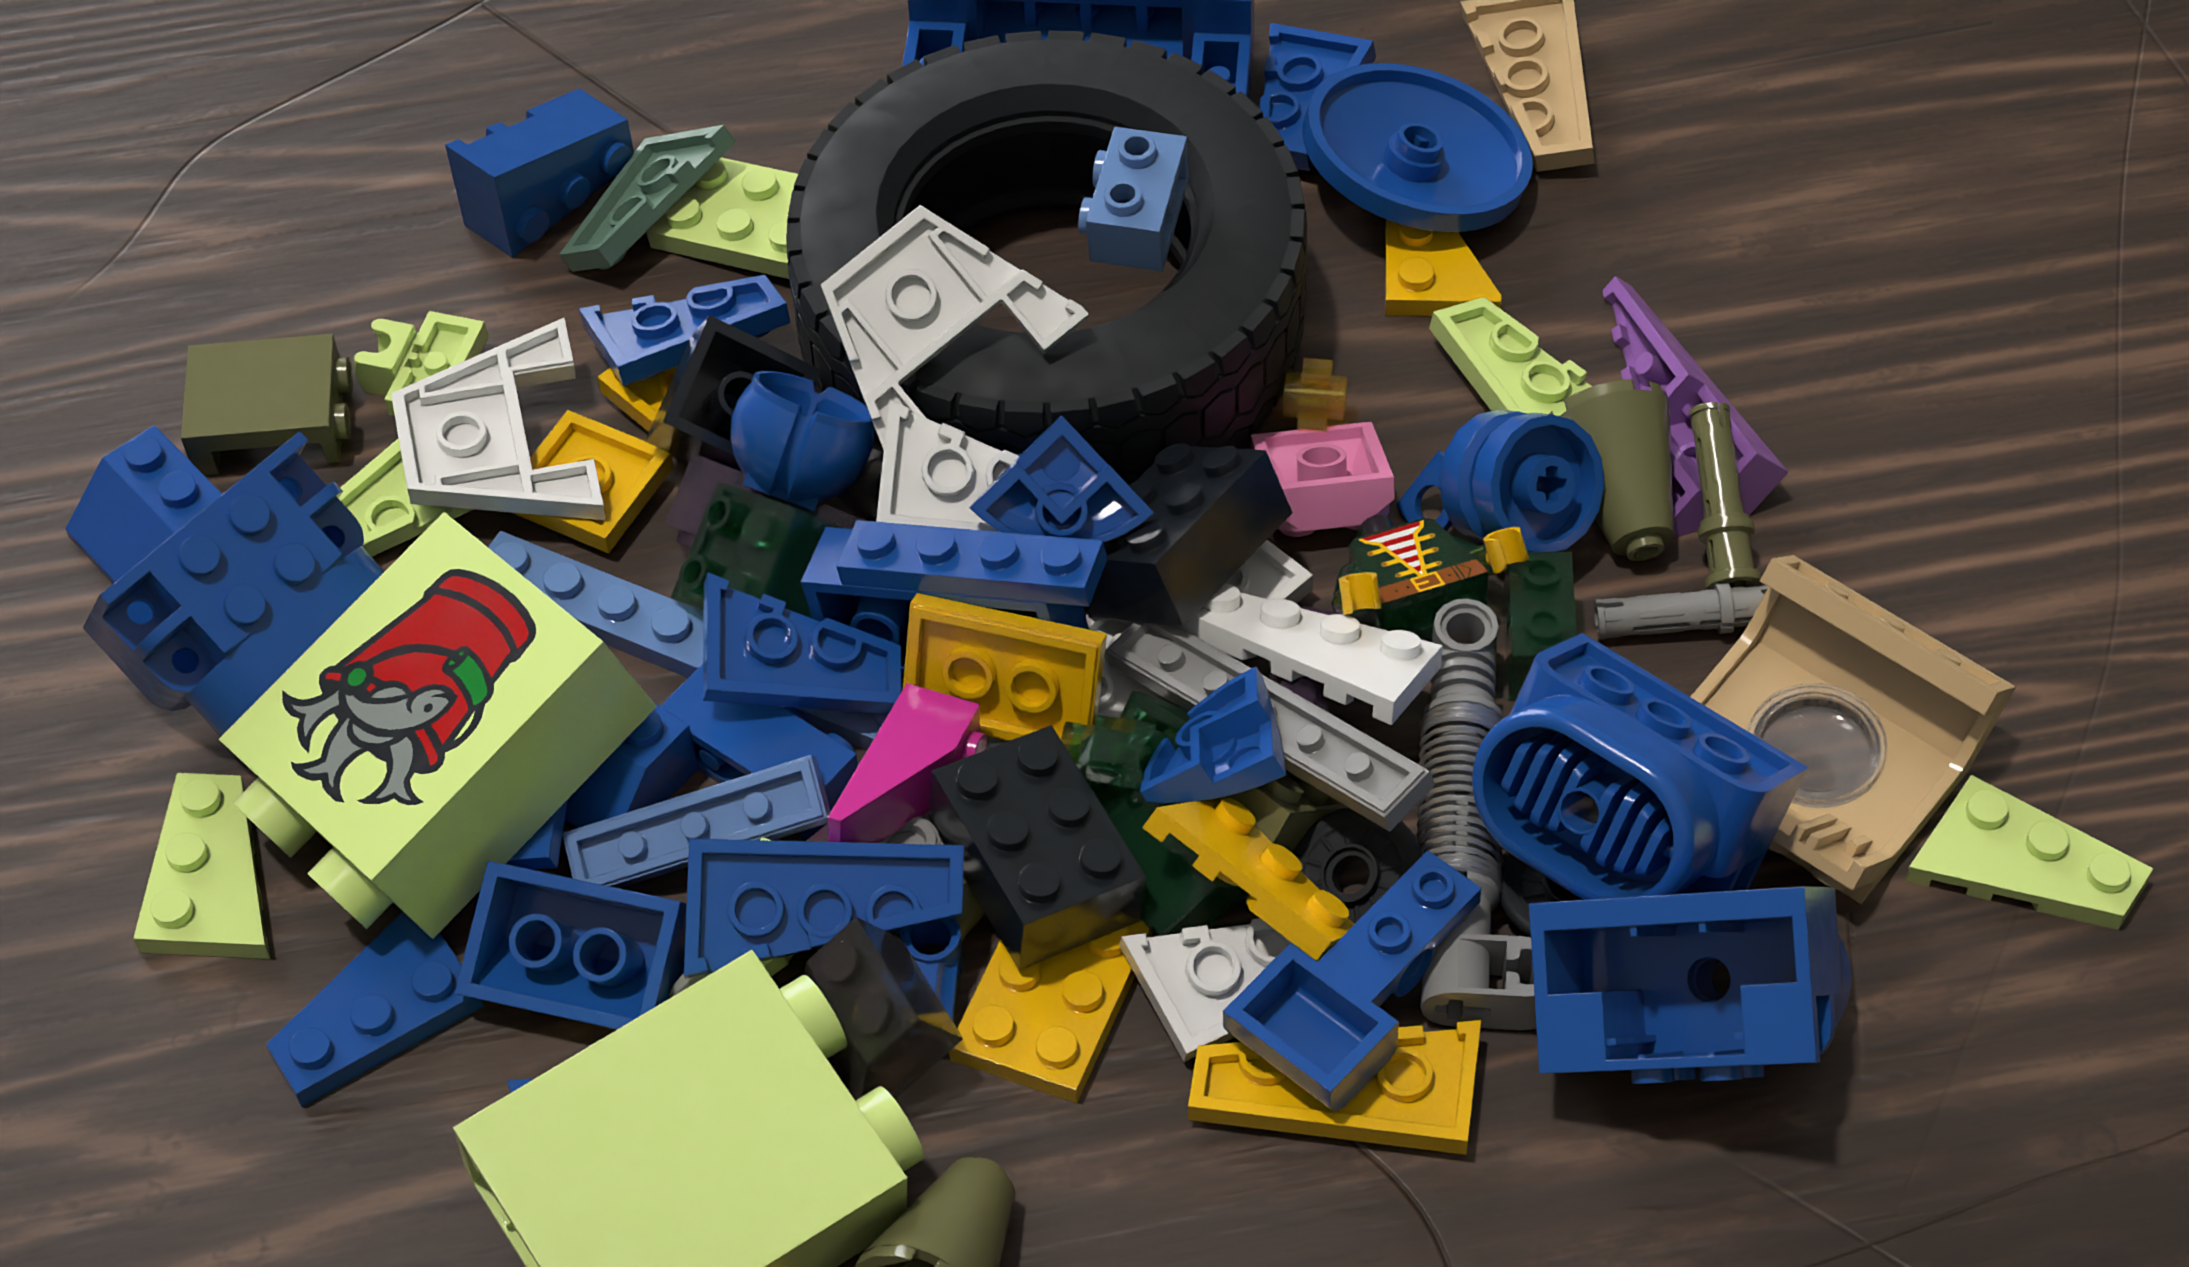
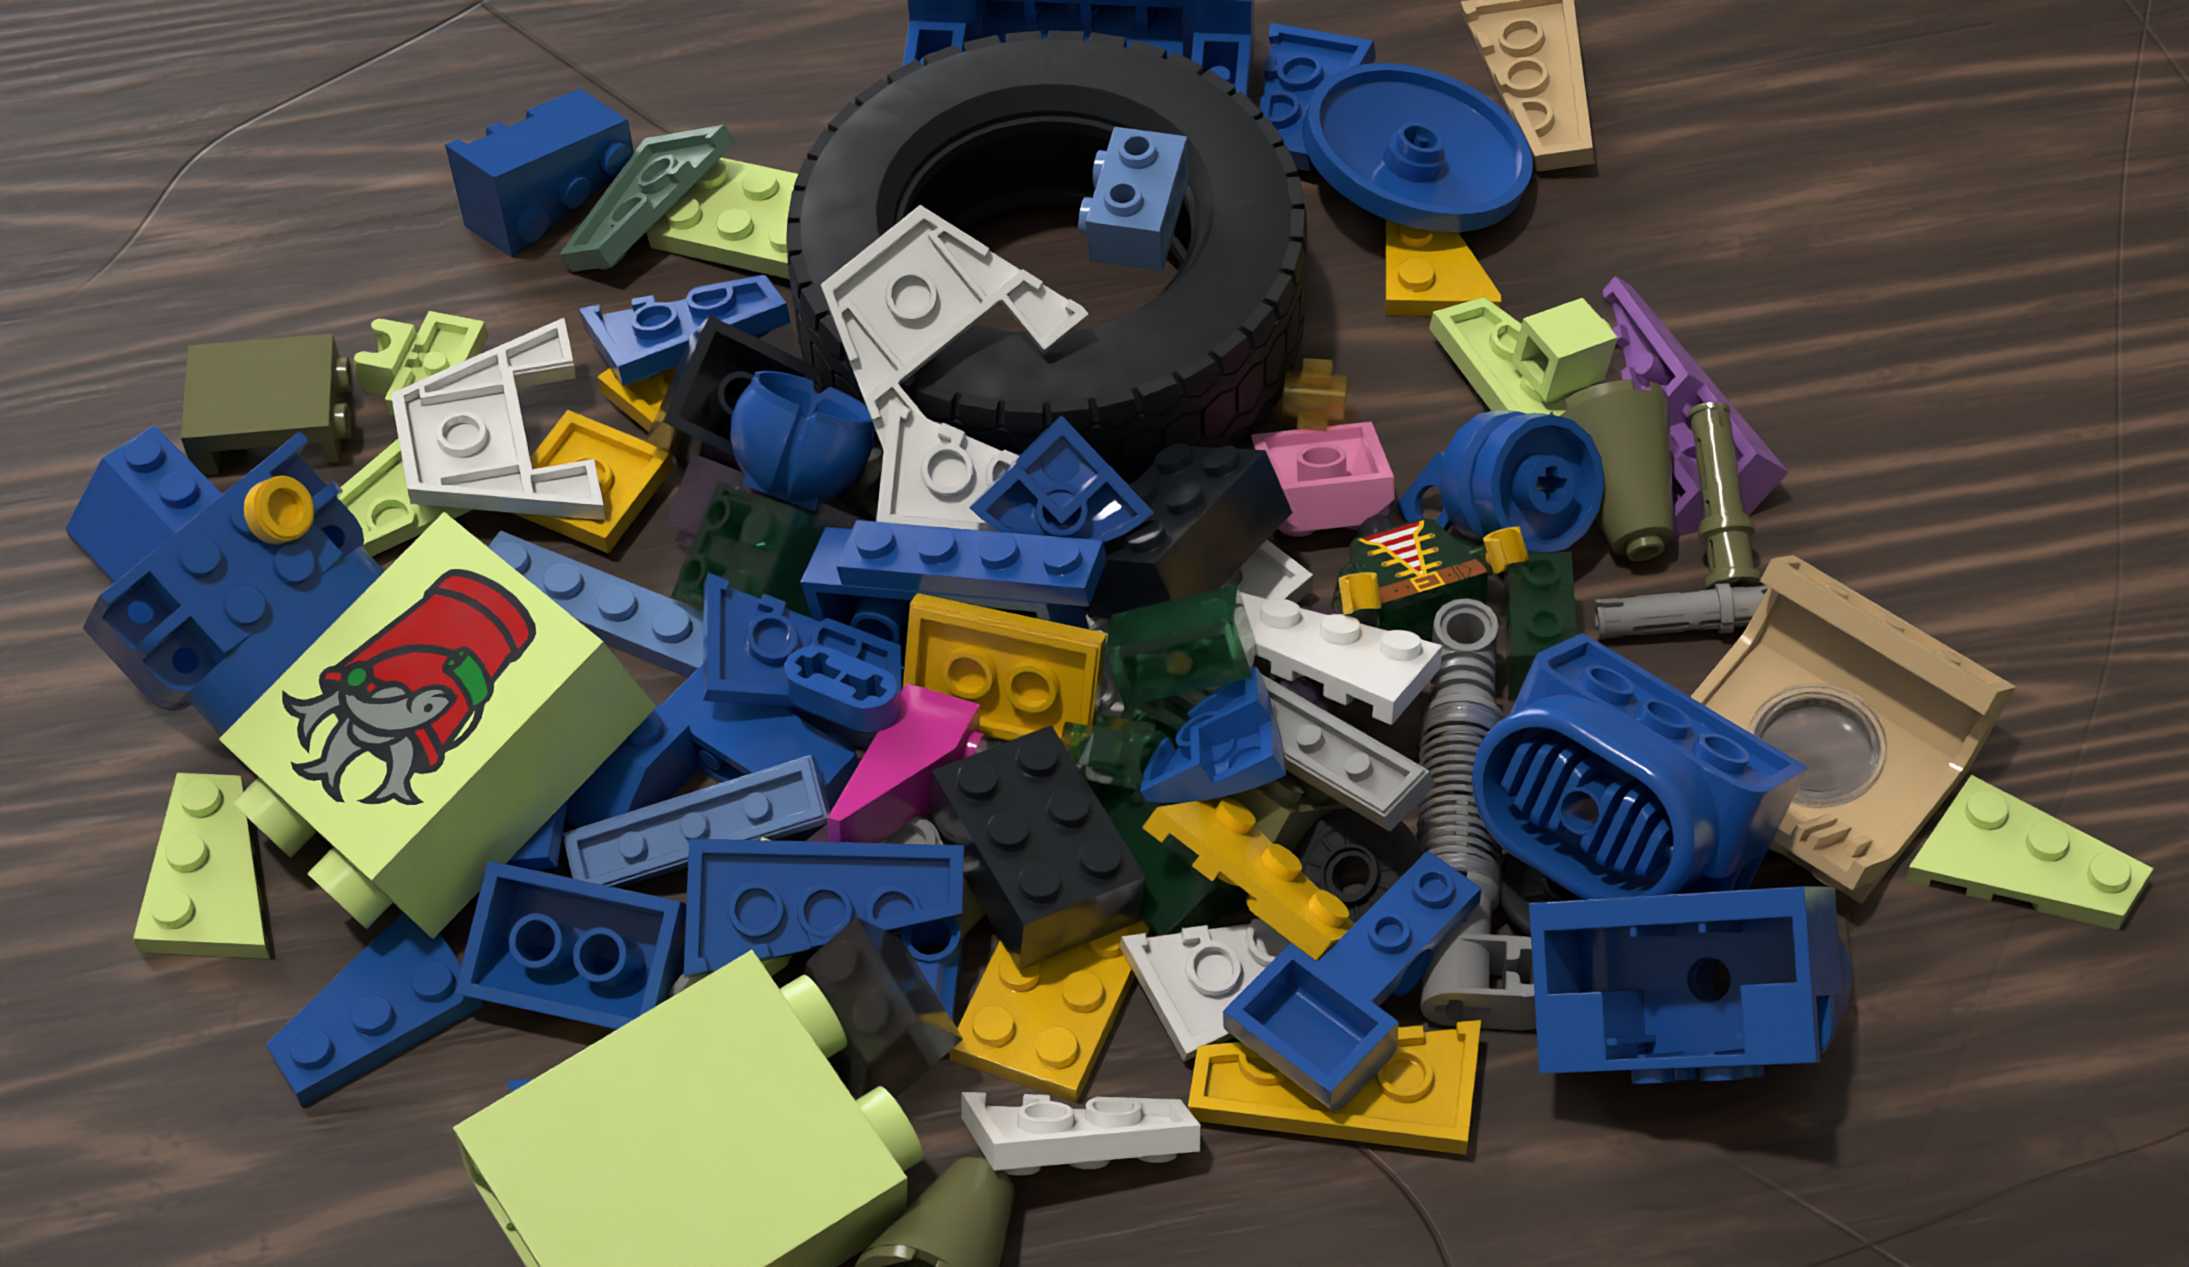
none -> yellow tile [244,476,314,545]
none -> blue beam [784,645,900,732]
none -> white wing [961,1092,1200,1176]
none -> clear green brick [1105,584,1256,707]
none -> yellowish green brick [1511,297,1618,401]

